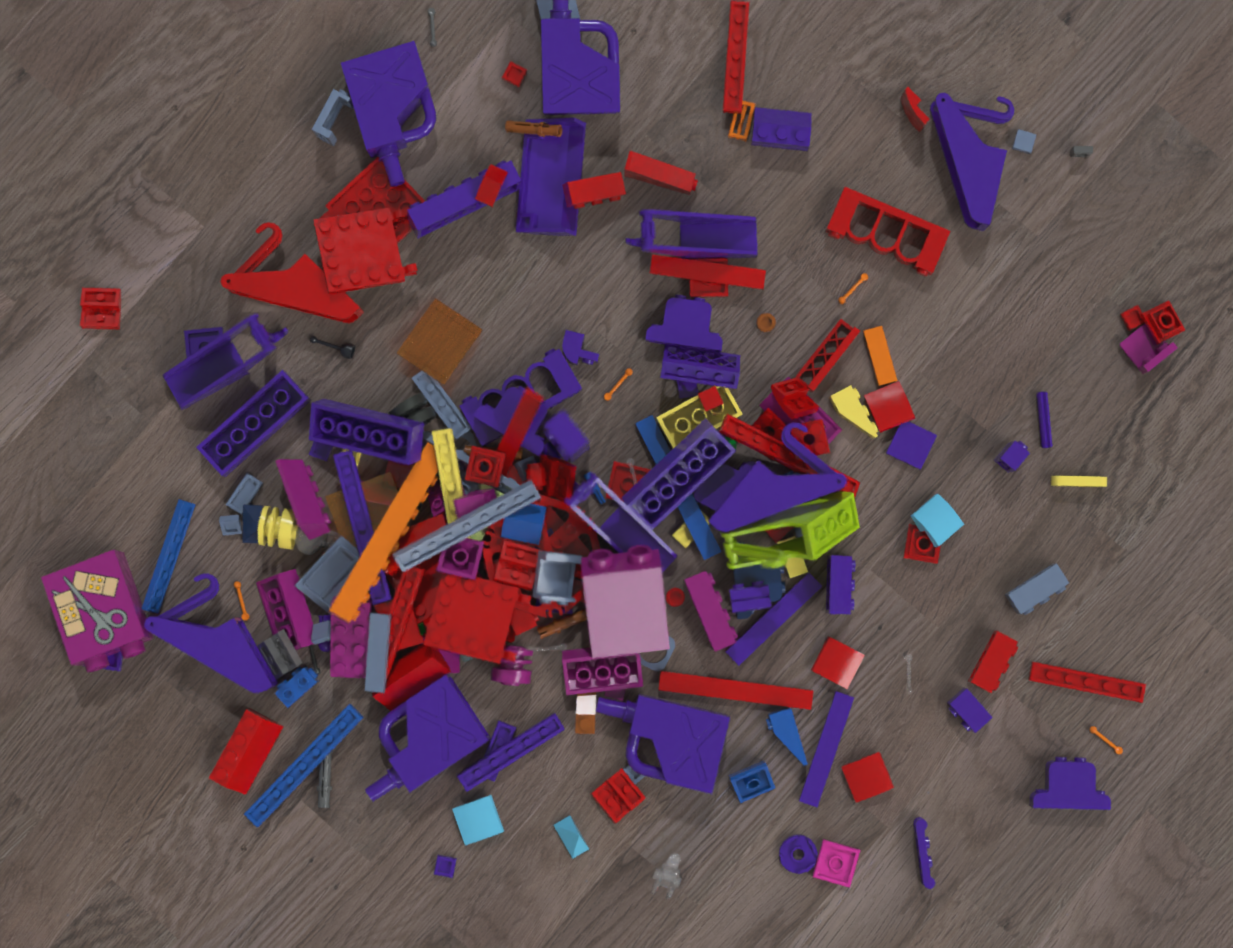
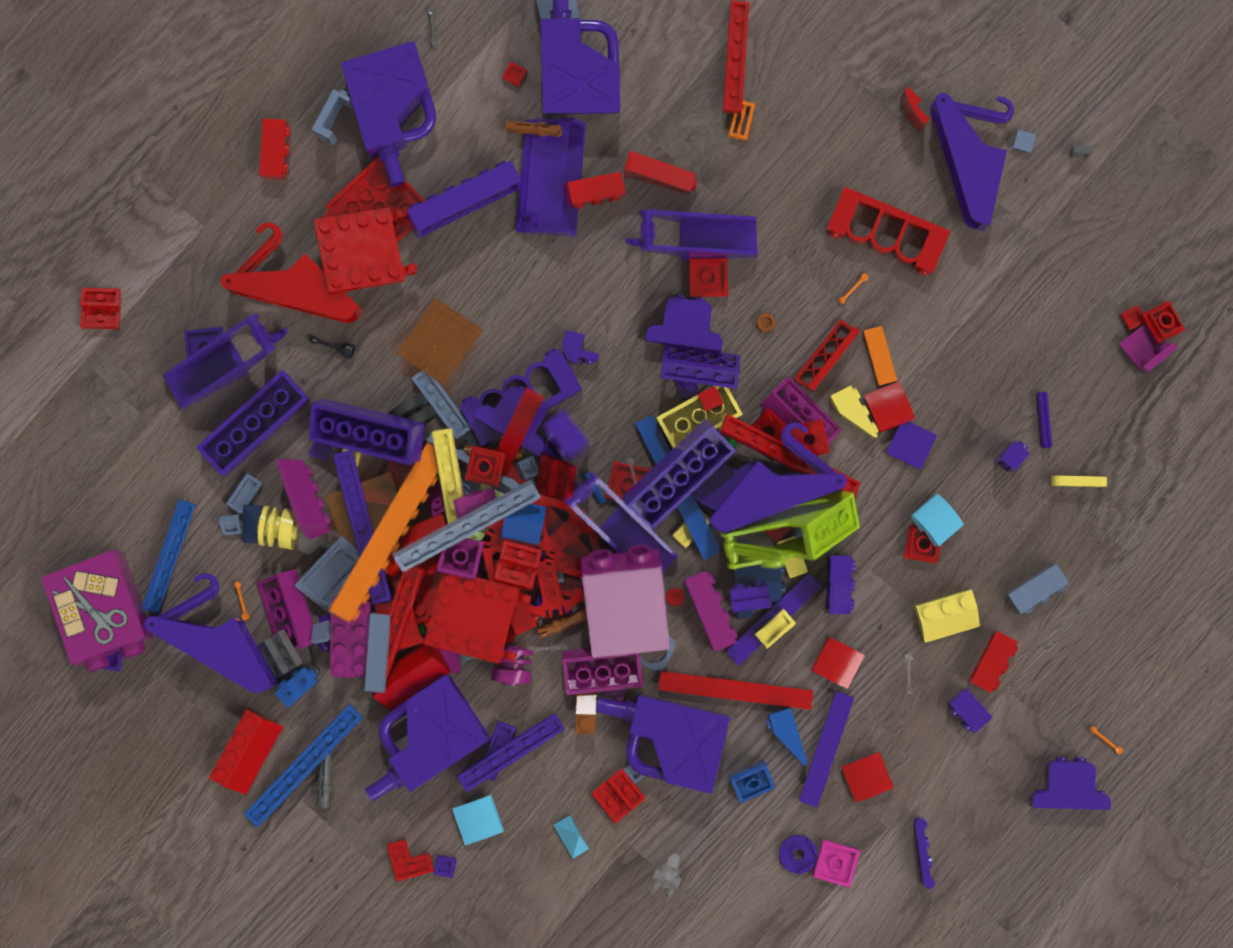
red slope [475,164,508,207] -> none
red brick [526,463,547,490] -> none
sand blue panel [533,551,582,605] -> none
orange hinge [604,368,633,400] -> none
red tile [649,254,766,290] -> none
dark purple slope [751,107,811,151] -> none
red slope [770,377,820,420] -> none
red tile [1028,661,1146,703] -> none
none -> red brick [259,119,291,180]
none -> red tile [387,839,434,882]
none -> light yellow tile [755,609,796,649]
none -> light yellow slope [913,590,980,643]

